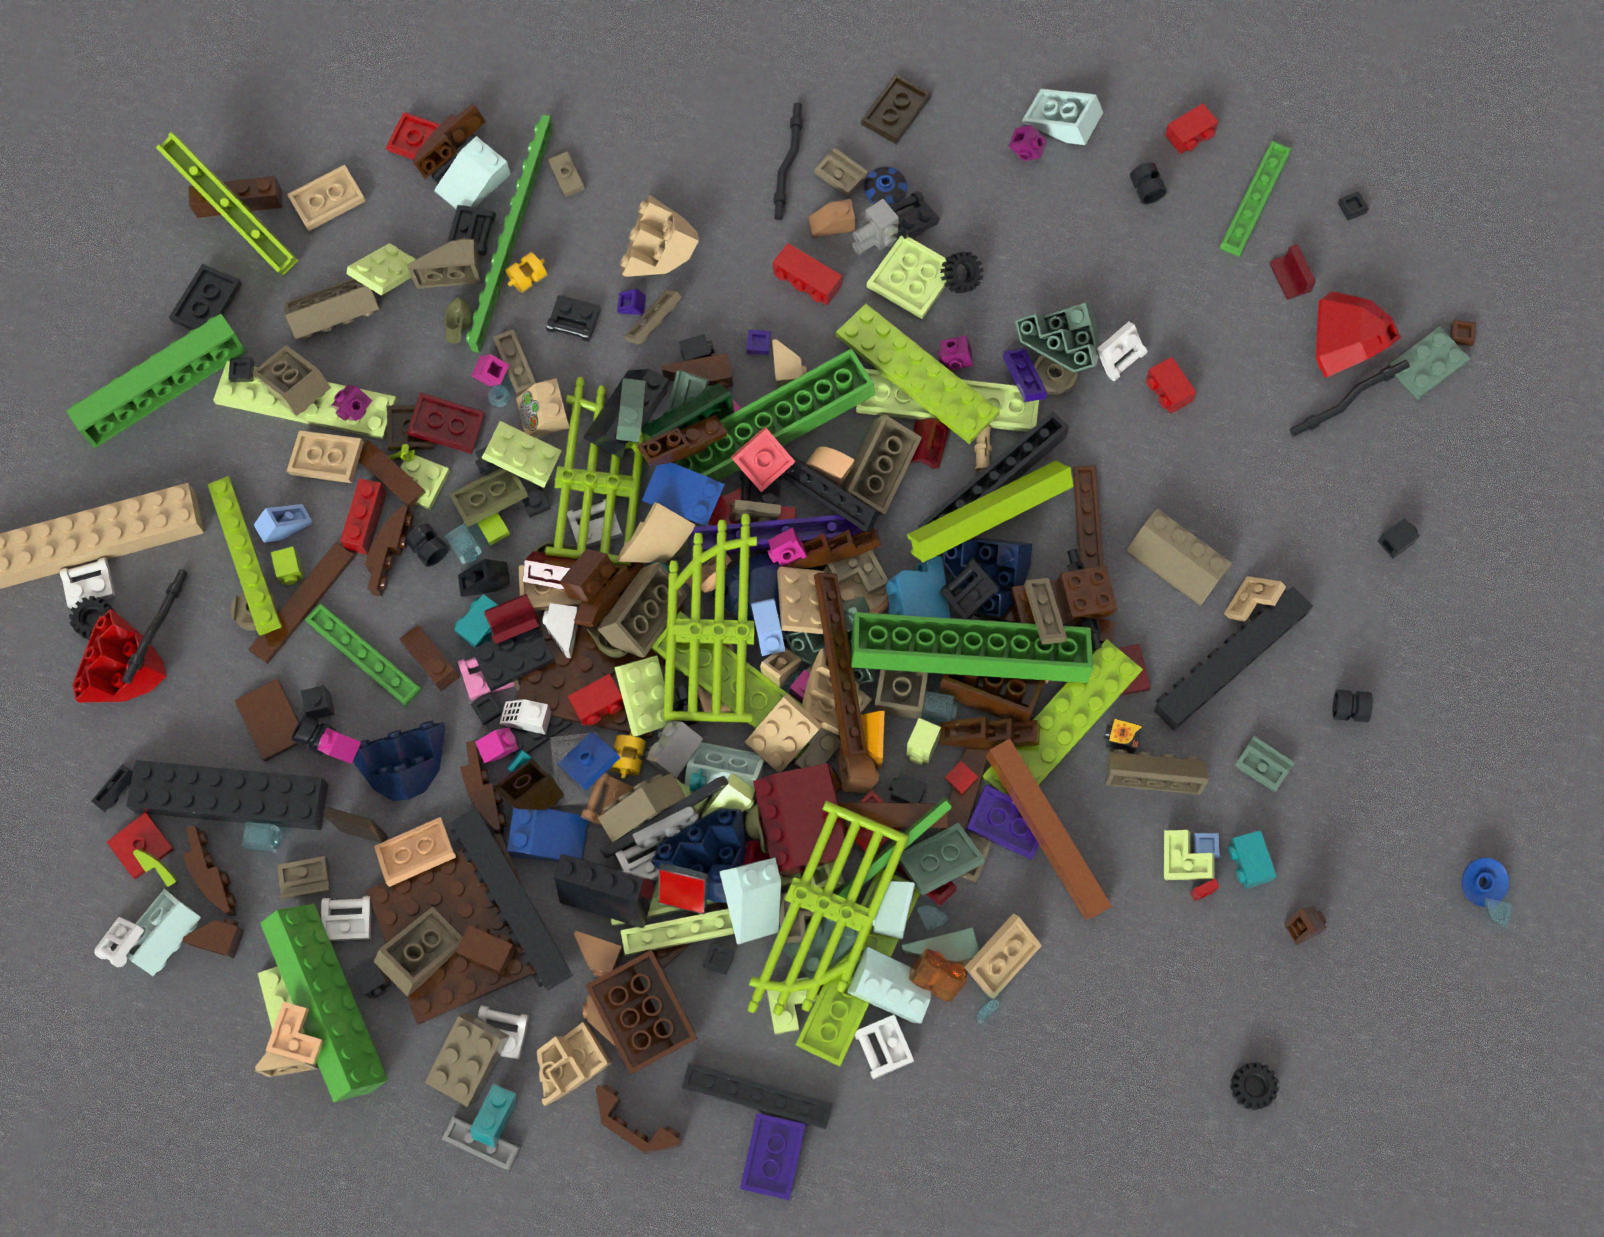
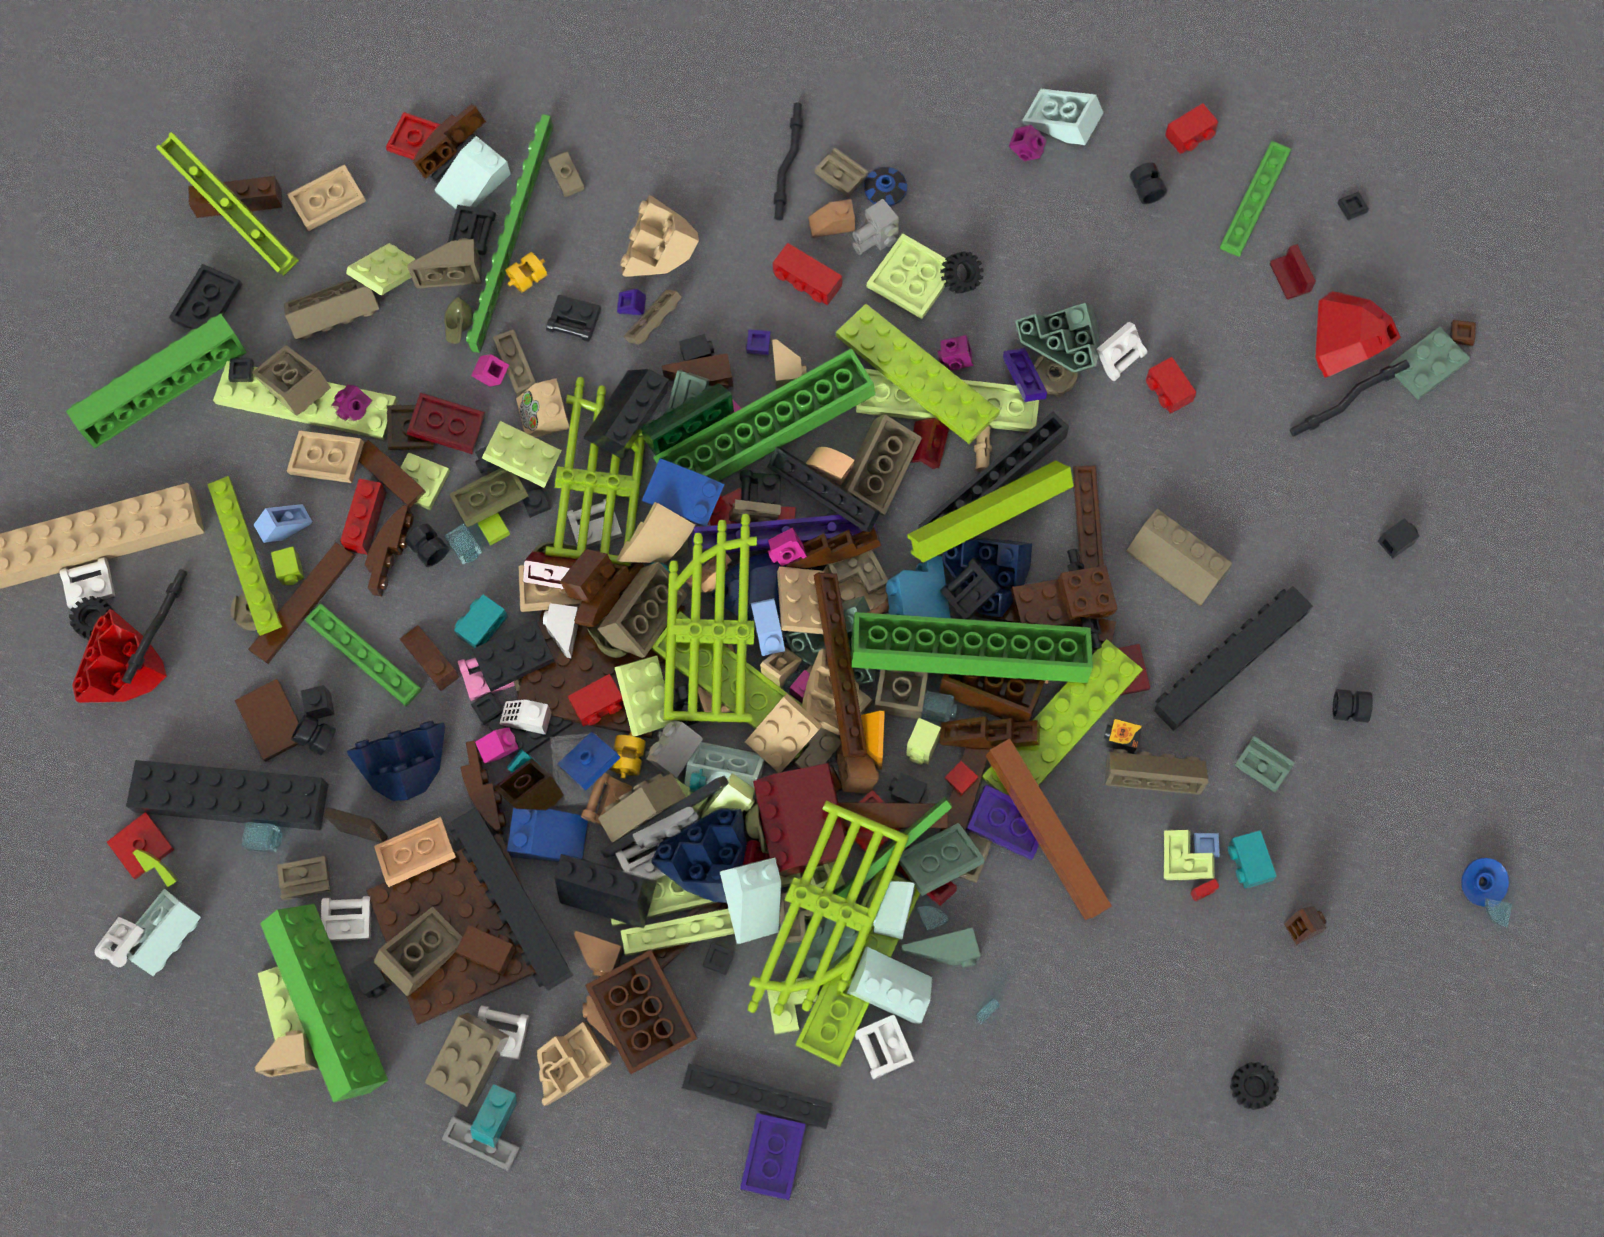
black plate [91,764,133,812] -> none
reddish brown slope [182,918,244,958] -> none
reddish brown slope [183,825,237,917] -> none
light nougat plate [266,1002,324,1065] -> none
dark pink brick [317,728,361,764] -> none
lime hand [389,444,415,462] -> none
black slope [458,559,510,597] -> none
dark red panel [484,594,539,644] -> none
clear light blue plate [488,385,510,407] -> none
reddish brown slope [595,1084,683,1154] -> none
sand green slope [616,378,645,442] -> none
reddish brown slope [637,414,727,465] -> none
red tile [658,863,708,914] -> none
coral plate [731,427,795,492] -> none
dark brown tile [861,73,931,145] -> none
black plate [888,191,940,239] -> none
clear orange brick [909,949,968,1002] -> none
tan plate [964,913,1042,1000] -> none
dark tan plate [1024,578,1067,645] -> none
tan plate [1224,576,1286,622] -> none

